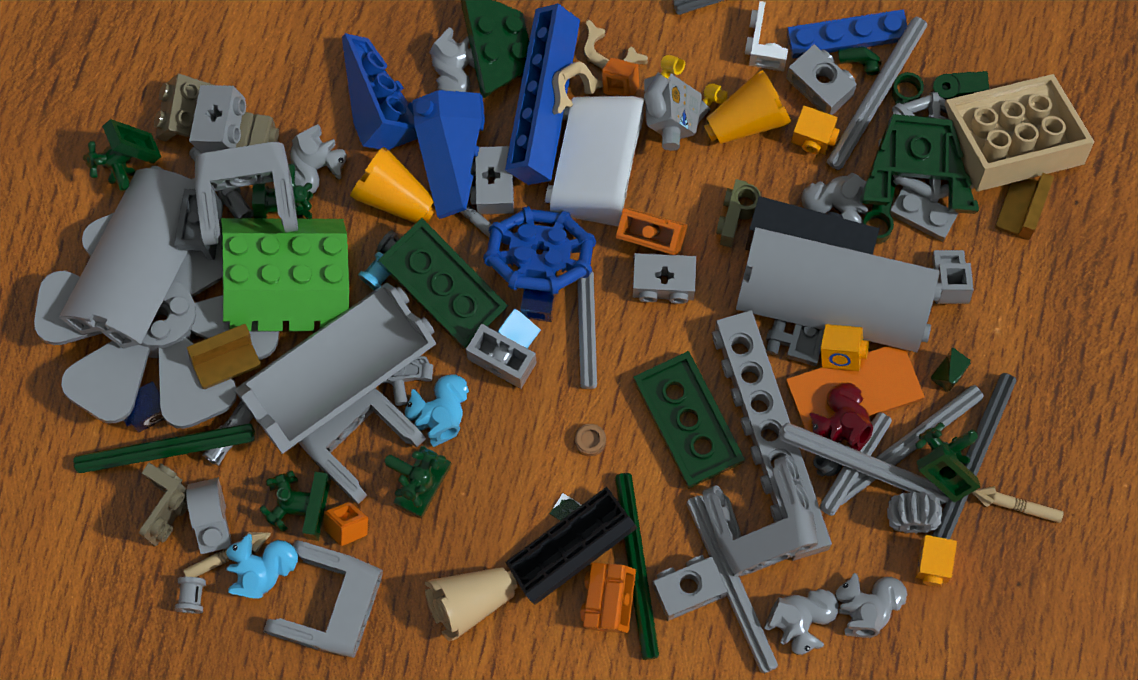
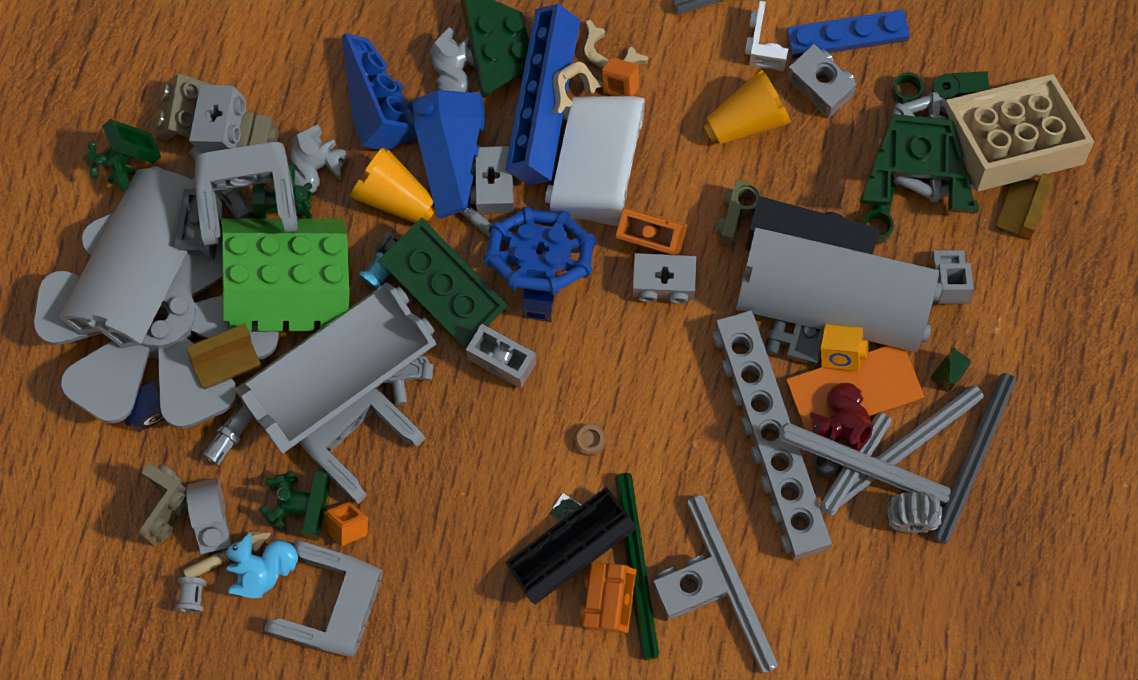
dark green axle [73,423,255,473] -> none
dark green piece [384,446,452,519] -> none
medium azure animal [405,374,469,447] -> none
tan cone [425,567,517,642] -> none
medium azure slope [498,309,541,349] -> none
light grey axle [577,271,597,389] -> none
dark green plate [633,351,745,489] -> none
light grey torso [644,55,728,151] -> none
light grey connector [703,454,818,577] -> none
light grey animal [764,588,839,655] -> none
light orange brick [791,106,840,154] -> none
light grey animal [801,173,868,224] -> none
light grey axle [827,16,927,170] -> none
light grey animal [835,573,908,638] -> none
dark green arm [839,46,882,76] -> none
light grey plate [890,187,958,242] -> none
dark green piece [915,422,981,503] -> none
light orange brick [915,535,957,587] -> none
tan piece [972,486,1063,523] -> none

